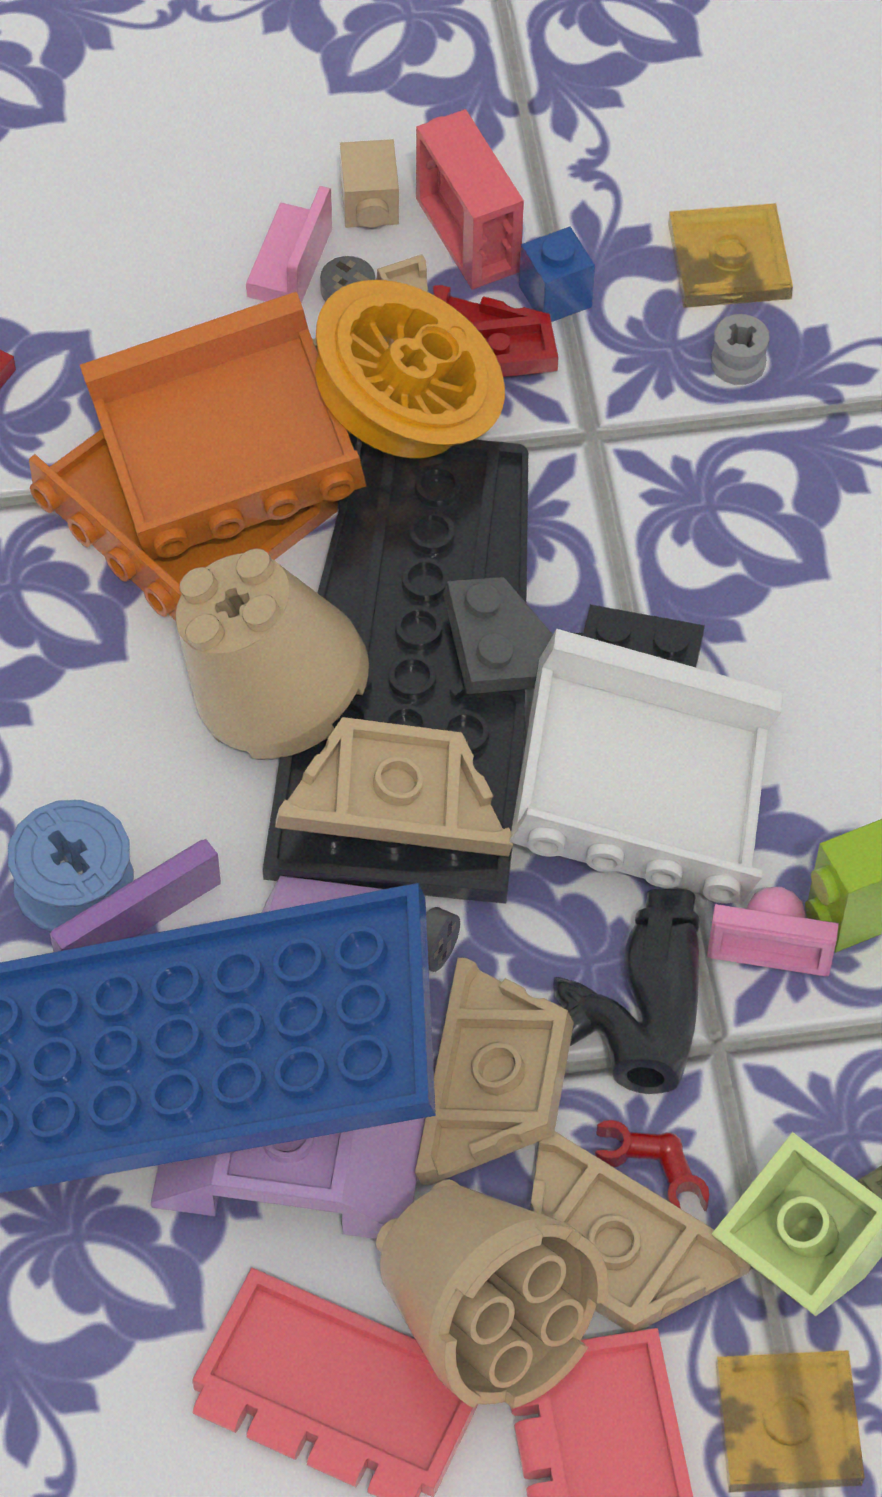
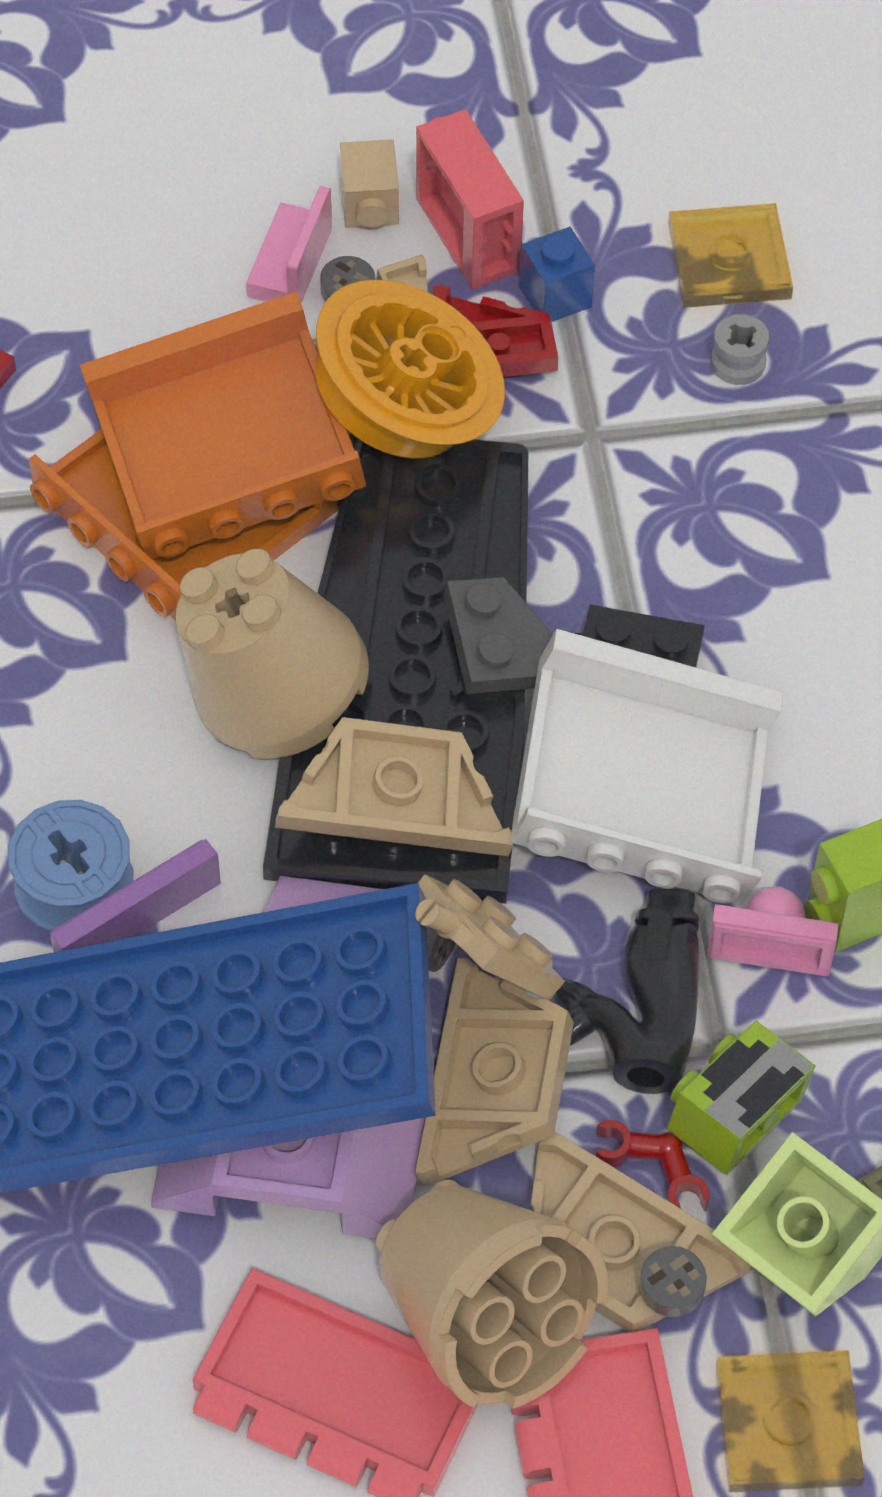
none -> tan plate [415,874,565,1000]
none -> dark grey tile [639,1246,707,1317]
none -> brick [667,1020,816,1175]

